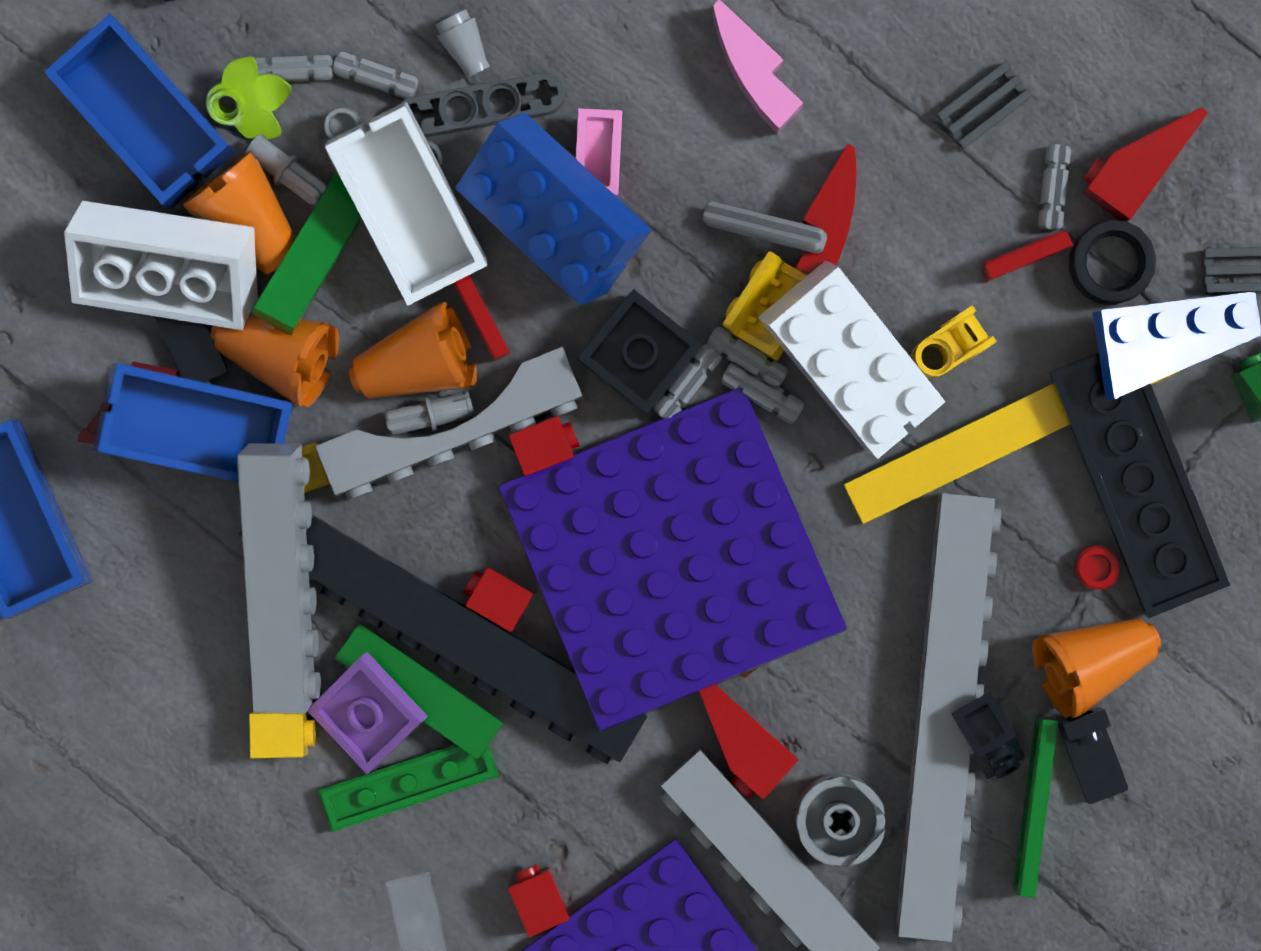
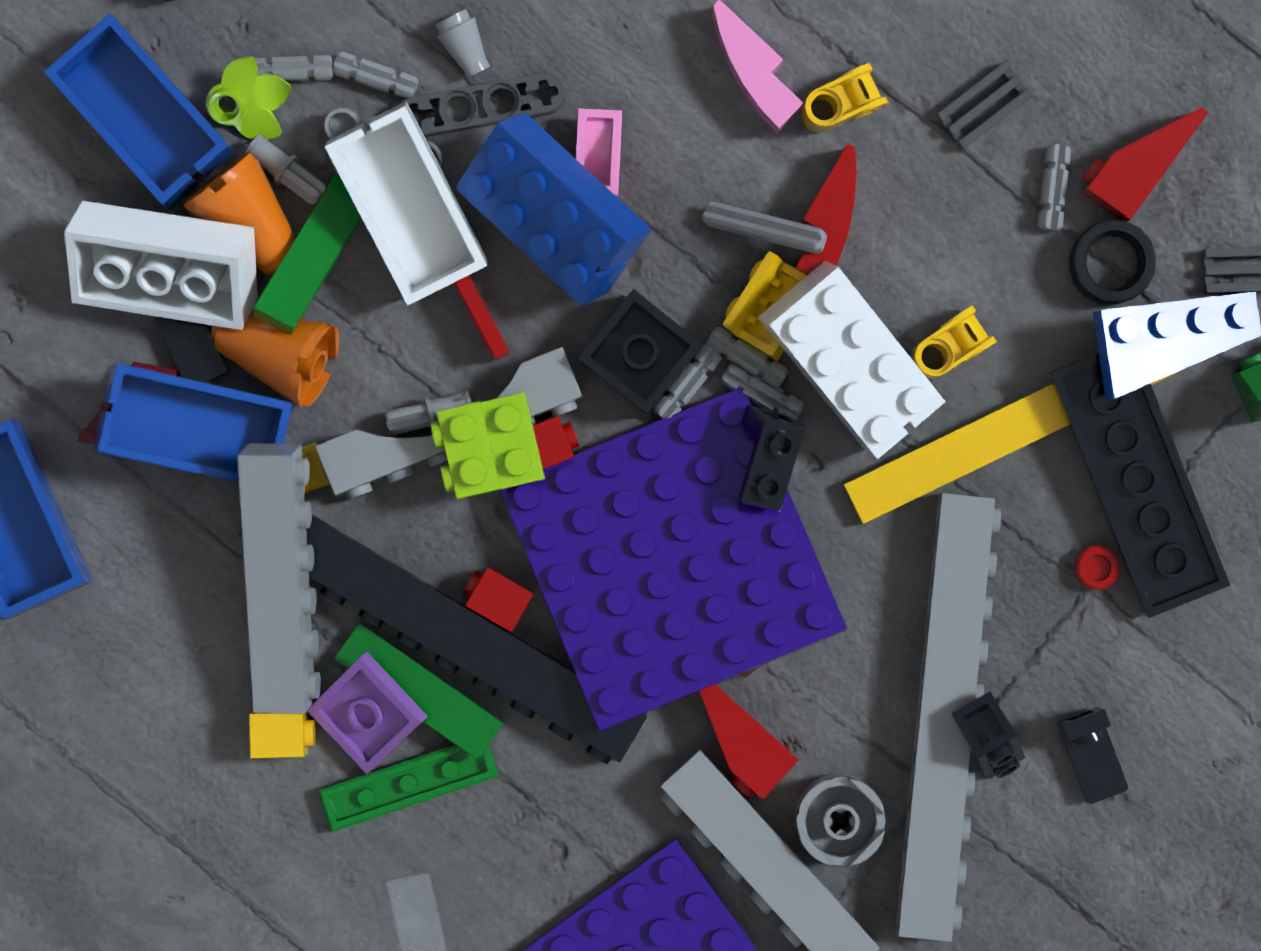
orange cone [349,302,477,399] -> none
red brick [508,864,570,937] -> none
red tile [980,230,1073,283] -> none
green tile [1013,717,1058,898] -> none
orange cone [1032,618,1161,719] -> none
none -> lime plate [431,392,545,499]
none -> black bracket [738,405,806,511]
none -> yellow piece [801,63,889,133]

